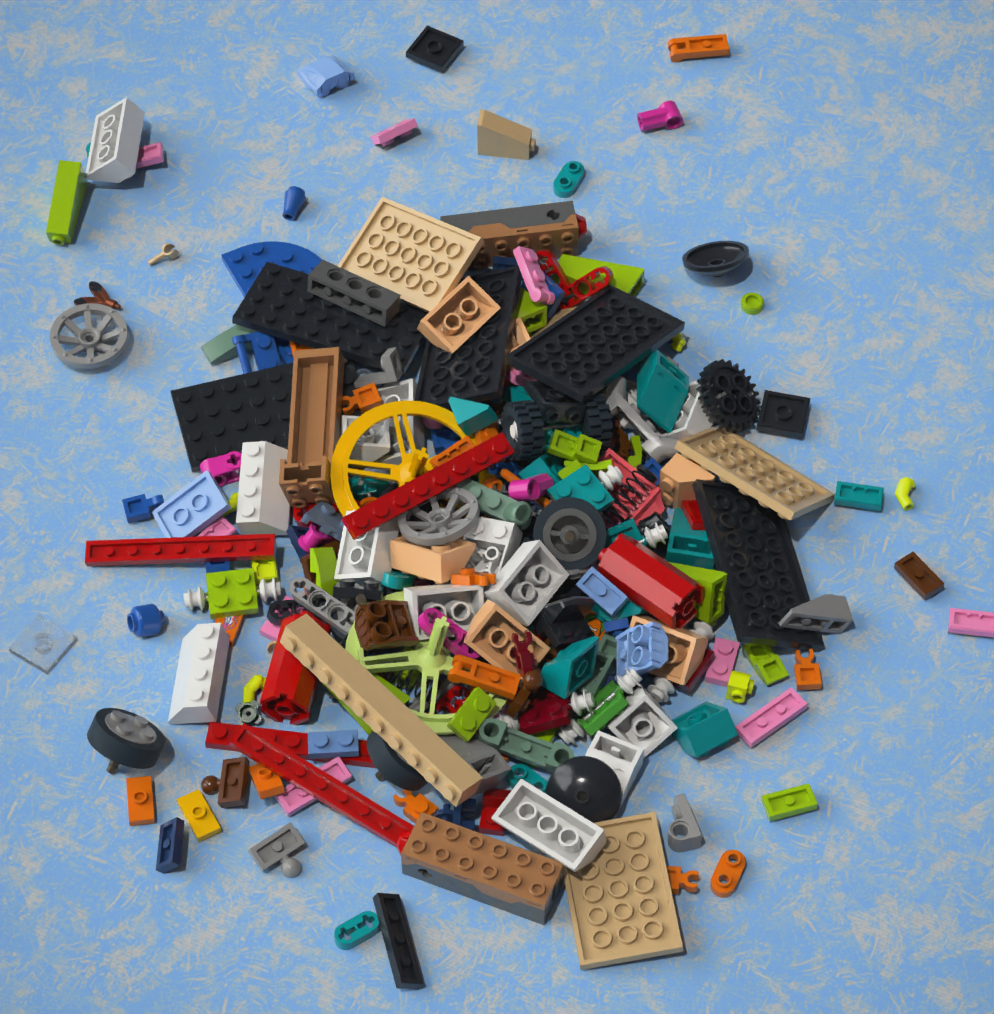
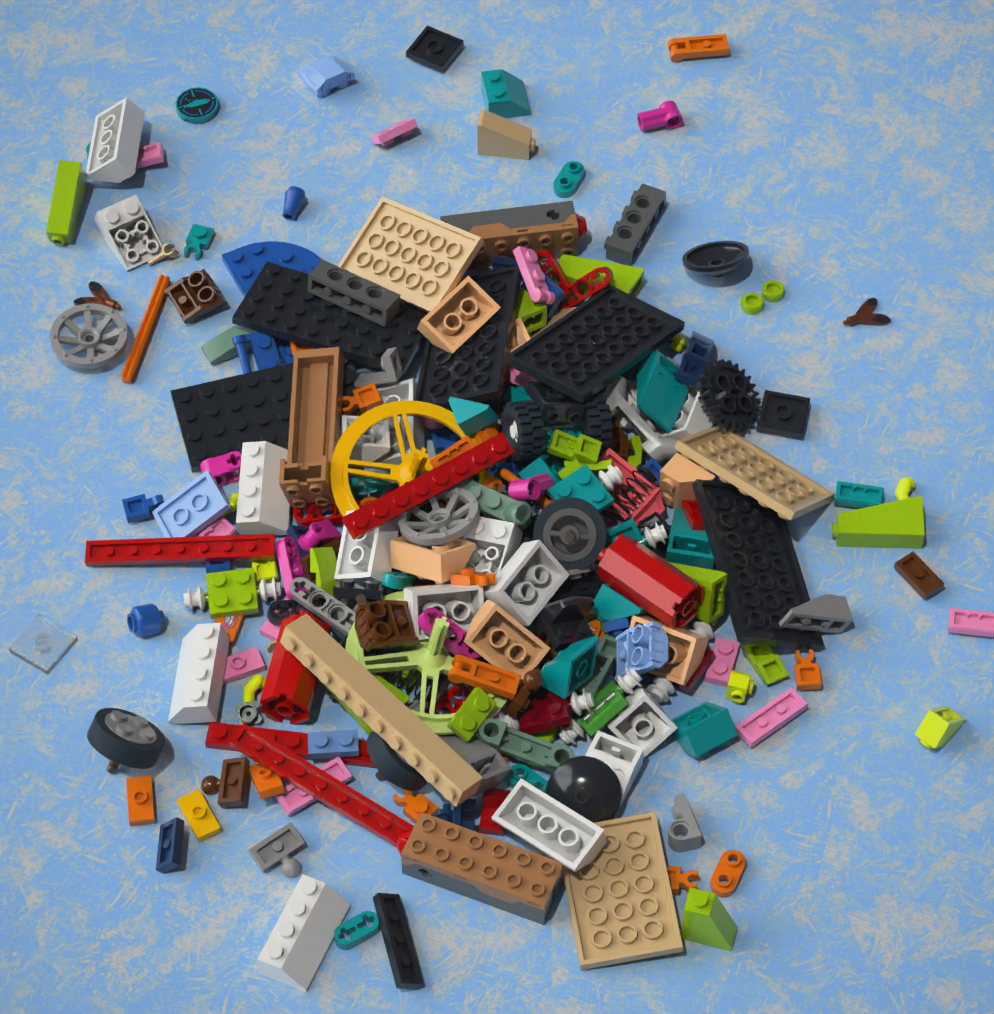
sand blue wing [300,501,344,541] -> none
dark red plate [511,630,536,676] -> none
medium blue plate [576,567,629,617] -> none
lime plate [761,783,818,822] -> none
none -> white slope [94,195,163,271]
none -> orange axle [121,275,171,384]
none -> reddish brown slope [164,269,227,324]
none -> tile [175,87,219,124]
none -> teal plate [184,224,215,261]
none -> bright pink plate [222,647,266,685]
none -> white slope [257,874,350,992]
none -> dark pink beam [275,536,308,600]
none -> teal slope [481,69,531,118]
none -> dark grey brick [604,183,666,266]
none -> dark blue slope [674,331,714,388]
none -> lime slope [681,887,737,951]
none -> lime tile [762,280,784,303]
none -> lime slope [832,496,925,549]
none -> copper piece [843,298,891,326]
none -> neon yellow slope [915,706,966,749]

